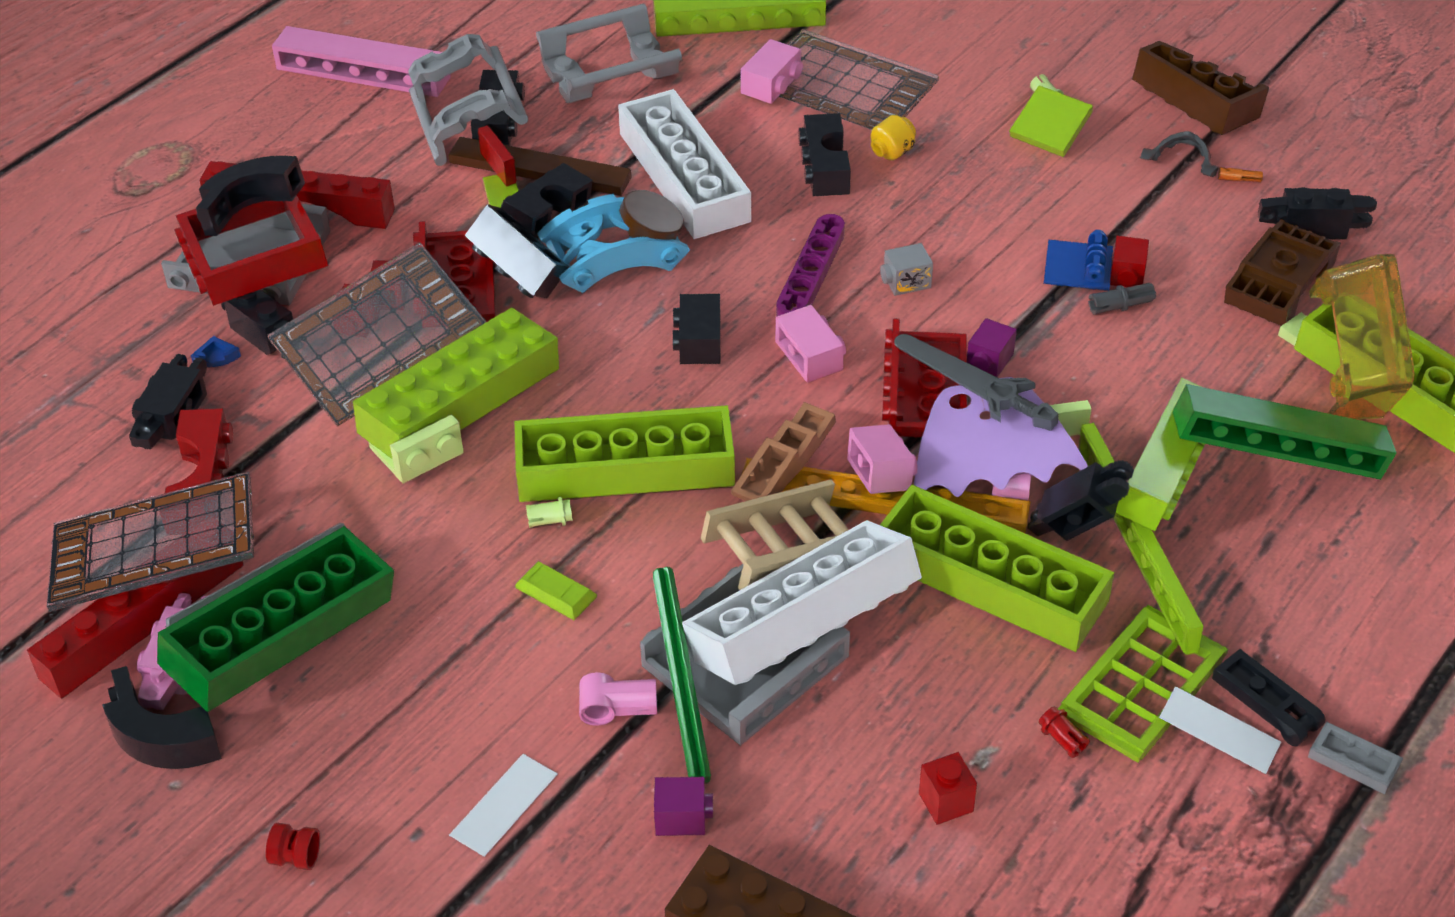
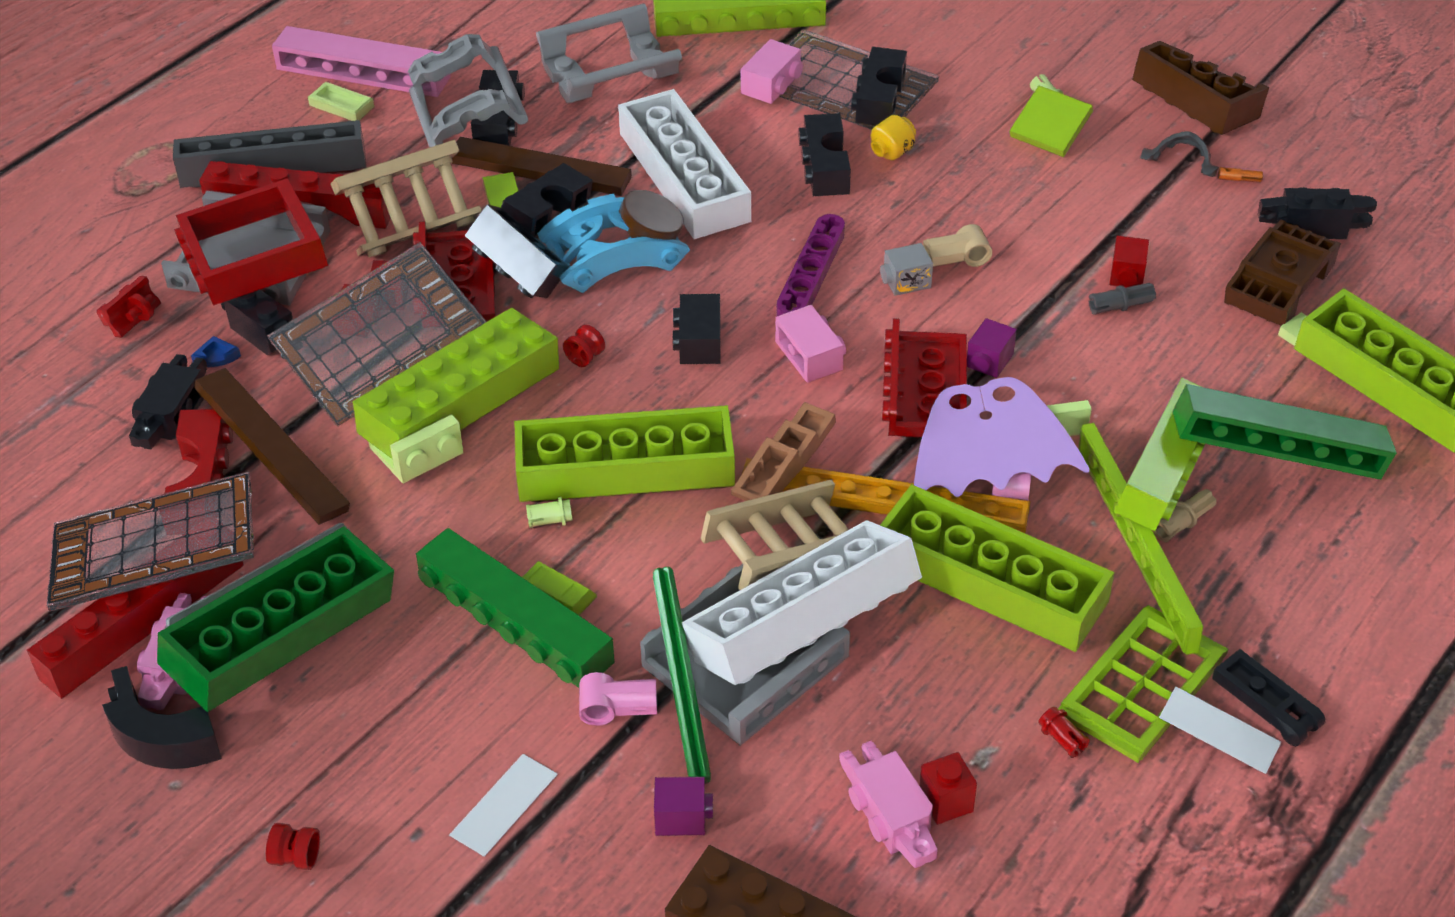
black arch [196,156,305,236] -> none
red tile [478,125,517,187] -> none
bright pink brick [847,425,917,494] -> none
dark grey sword [894,334,1058,431] -> none
black hinge [1027,460,1134,541] -> none
blue hinge [1044,230,1113,291] -> none
light grey plate [1308,721,1403,794] -> none
clear yellow windscreen [1309,254,1414,419] -> none
none -> red hips [96,276,161,338]
none -> dark grey brick [173,120,366,188]
none -> reddish brown tile [195,368,350,525]
none -> yellowish green tile [308,82,375,121]
none -> tan fence [331,139,482,258]
none -> green brick [416,528,615,688]
none -> red wheel [562,324,606,367]
none -> bright pink hinge [839,741,938,868]
none -> black arch [851,47,907,125]
none -> tan piece [923,224,992,267]
none -> tan axle [1153,489,1217,542]

